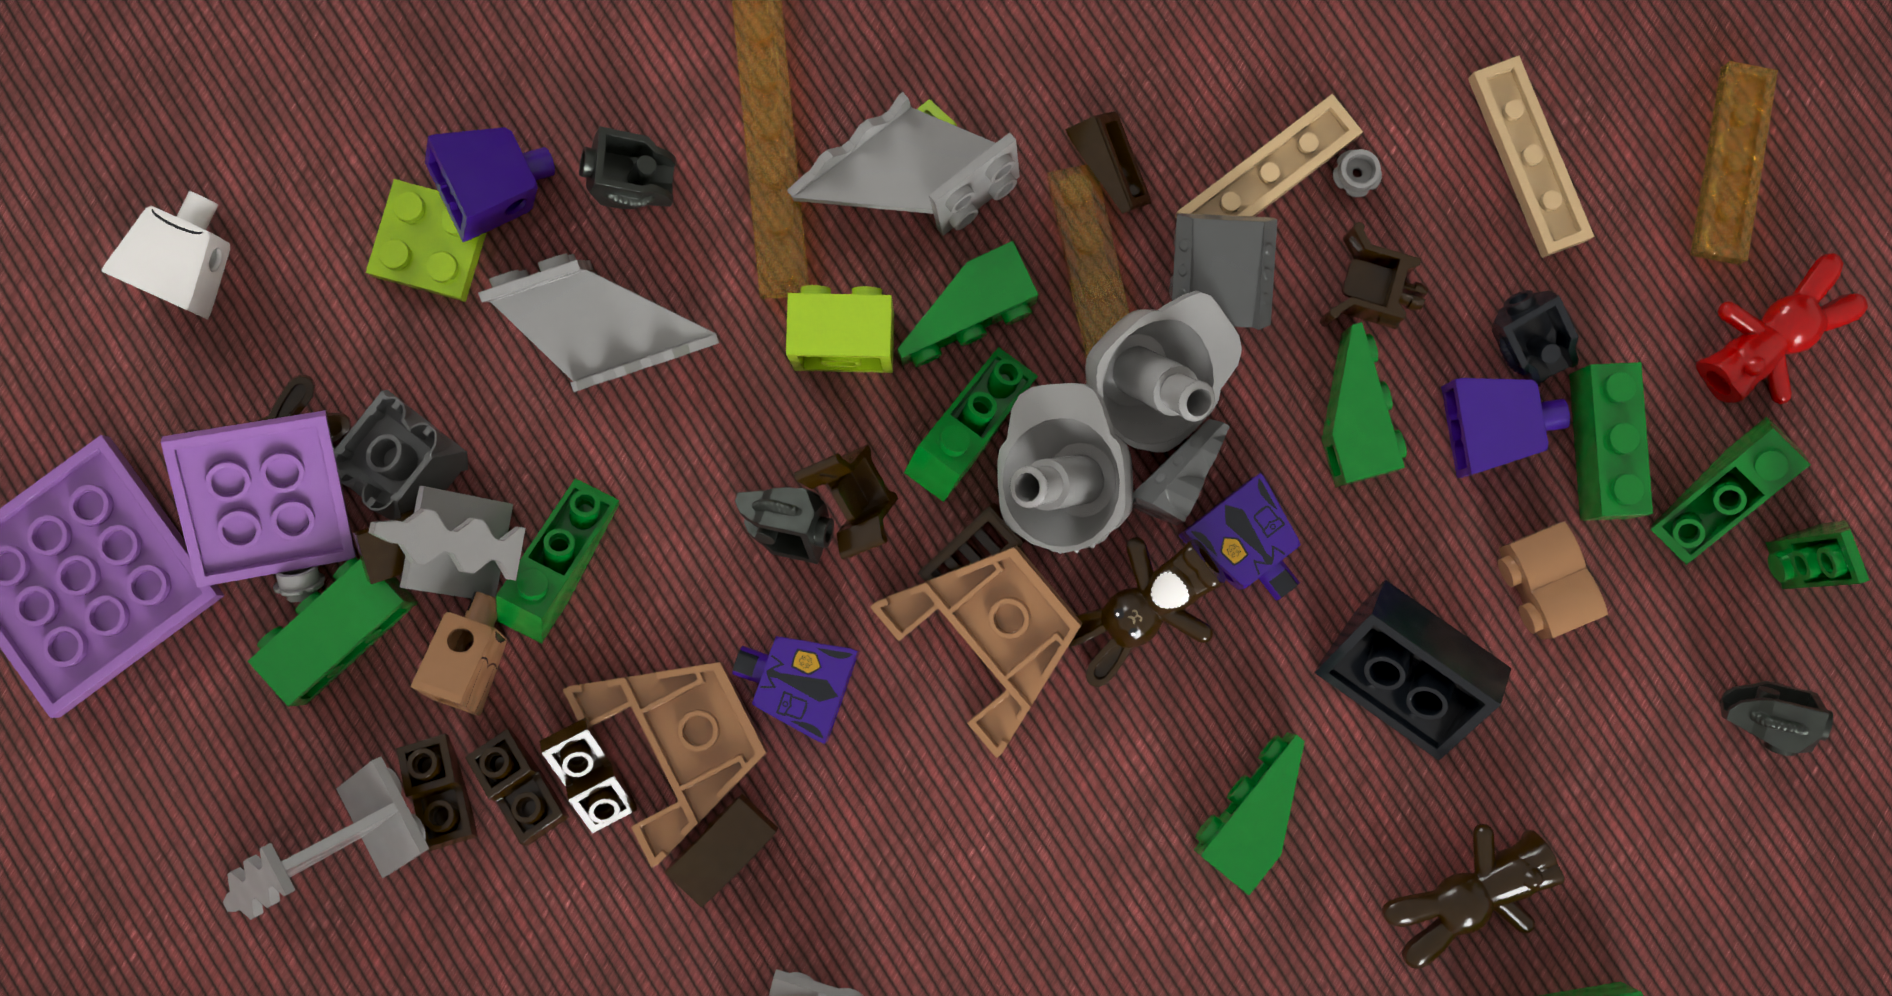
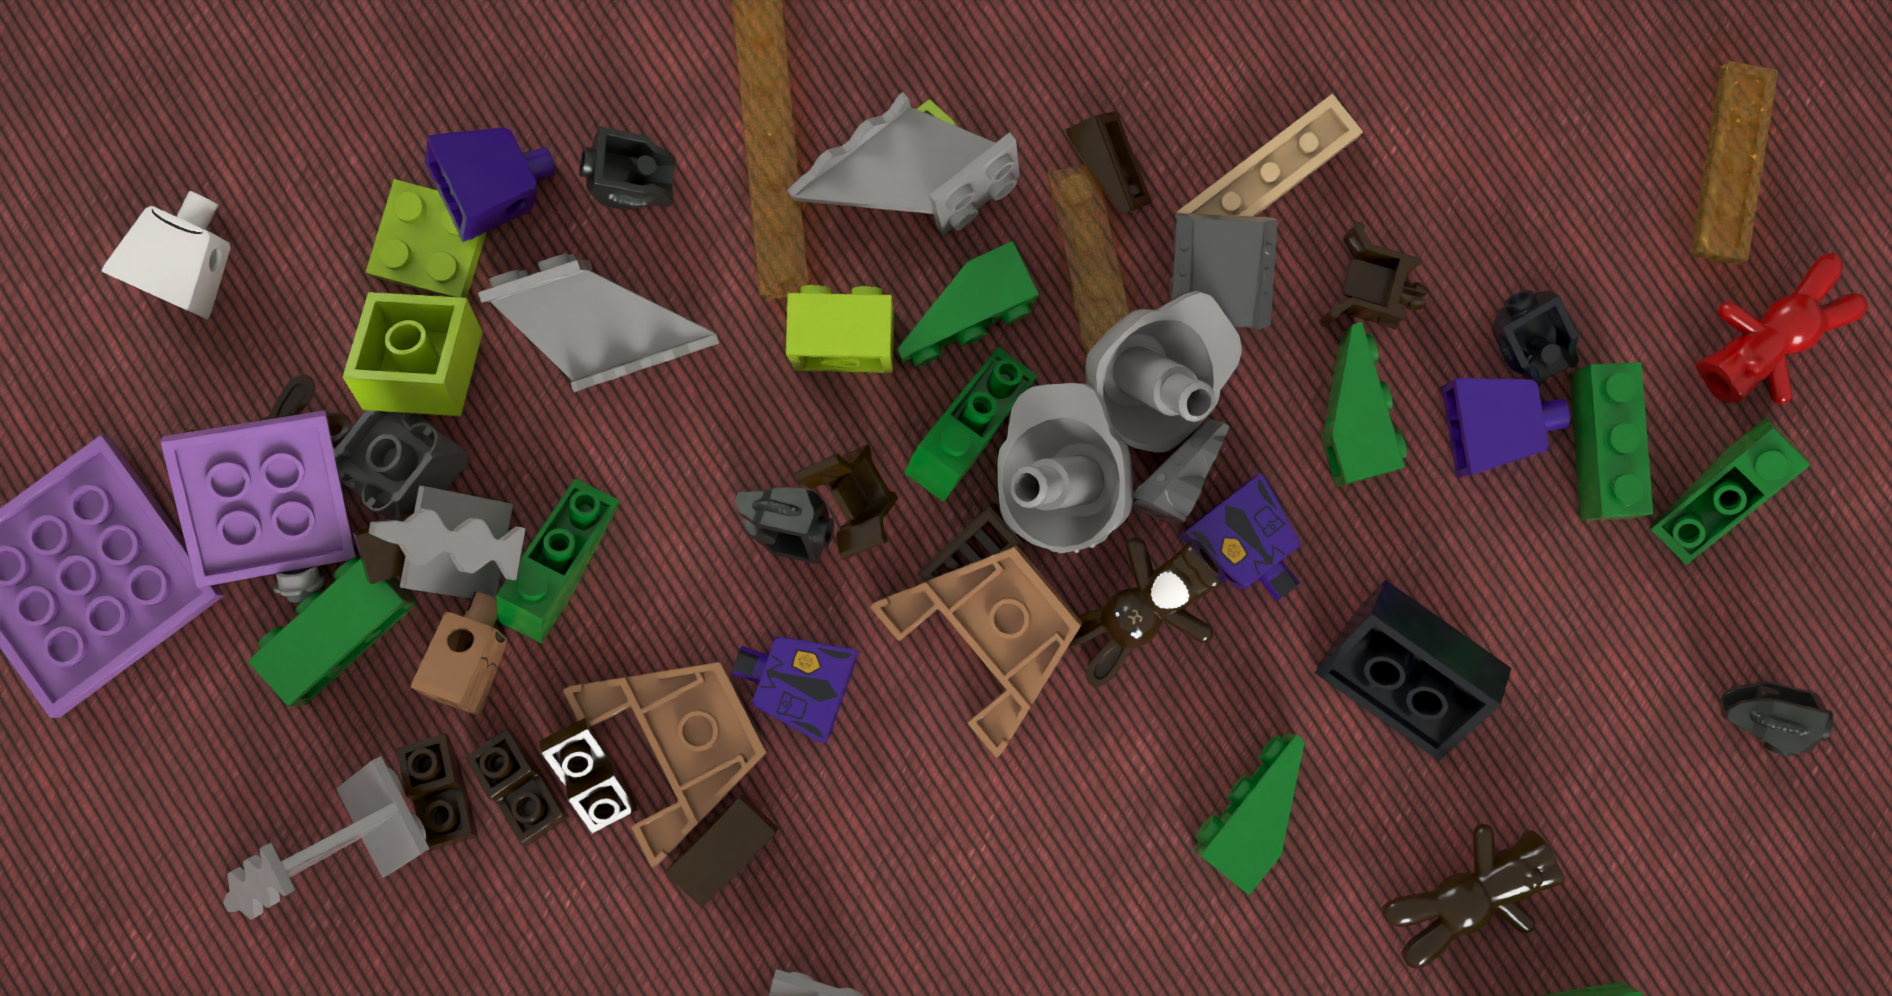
light grey plate [1333,149,1382,197] -> none
tan plate [1468,56,1594,258] -> none
medium nougat brick [1498,521,1608,640] -> none
green slope [1765,520,1870,589] -> none
none -> lime brick [342,292,483,416]

